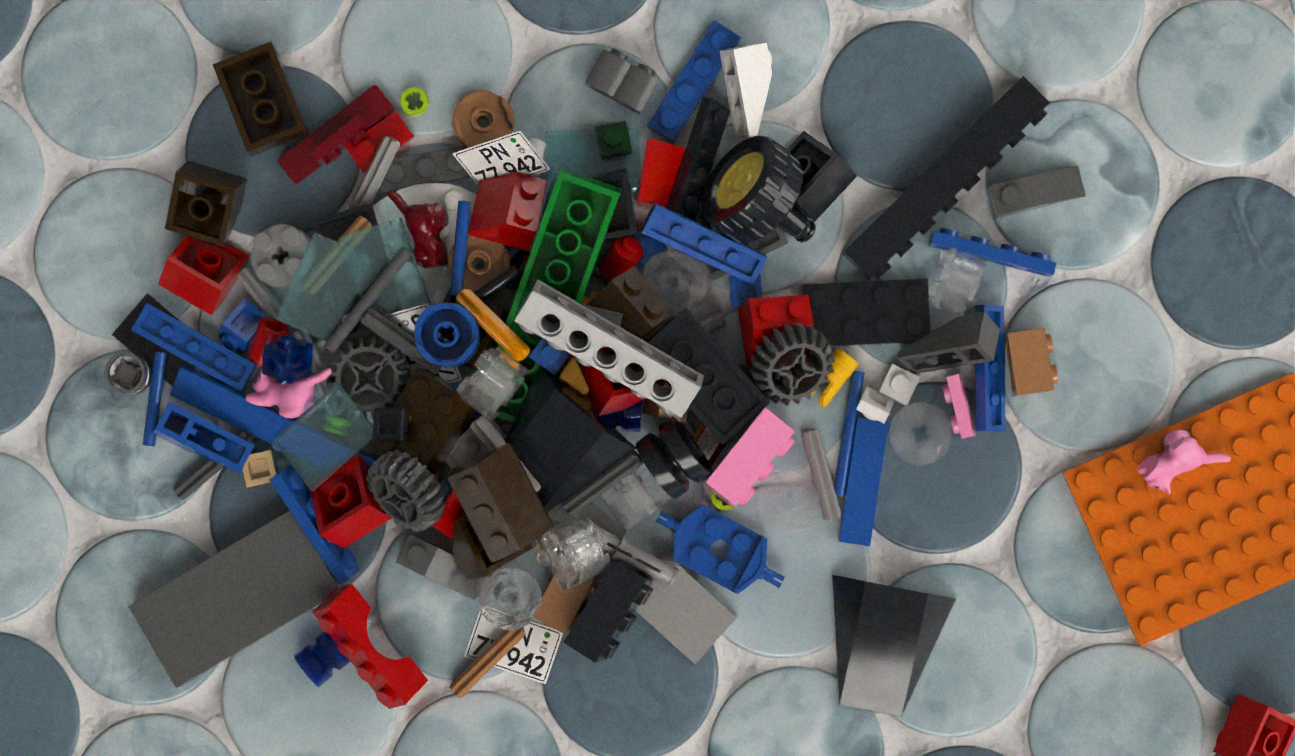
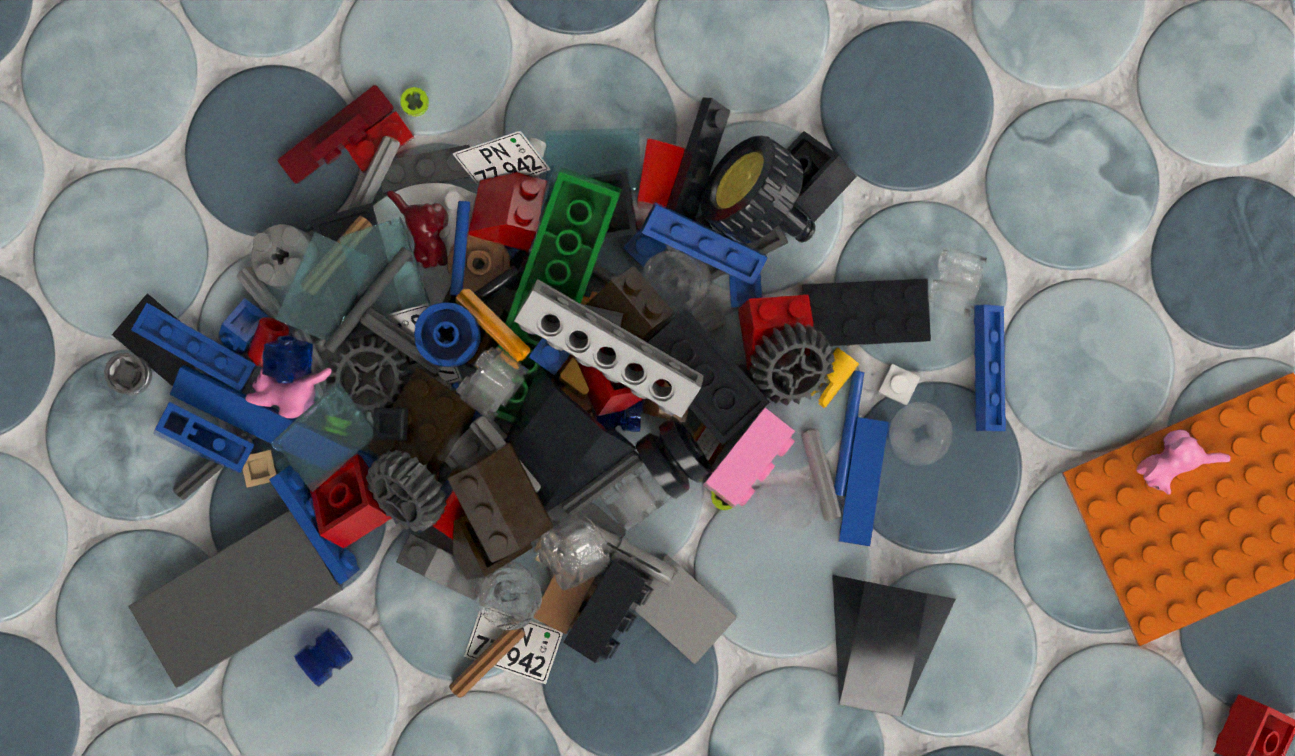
blue bar [143,352,167,447] -> none
red slope [158,236,250,316] -> none
dark brown slope [165,161,247,247] -> none
dark brown brick [212,42,310,156] -> none
red arch [312,583,428,709] -> none
medium nougat plate [452,90,515,148] -> none
dark grey brick [585,48,659,115] -> none
dark green plate [595,121,632,160] -> none
red brick [598,236,643,281] -> none
blue plate [647,21,741,143] -> none
blue plate [655,504,785,594] -> none
white slope [720,43,772,143] -> none
black brick [842,76,1050,281] -> none
white plate [856,386,895,423] -> none
dark grey slope [897,312,1000,374] -> none
blue plate [929,228,1056,277] -> none
bright pink plate [942,374,977,439] -> none
dark grey slope [987,166,1086,219] -> none
medium nougat brick [1004,327,1058,397] -> none

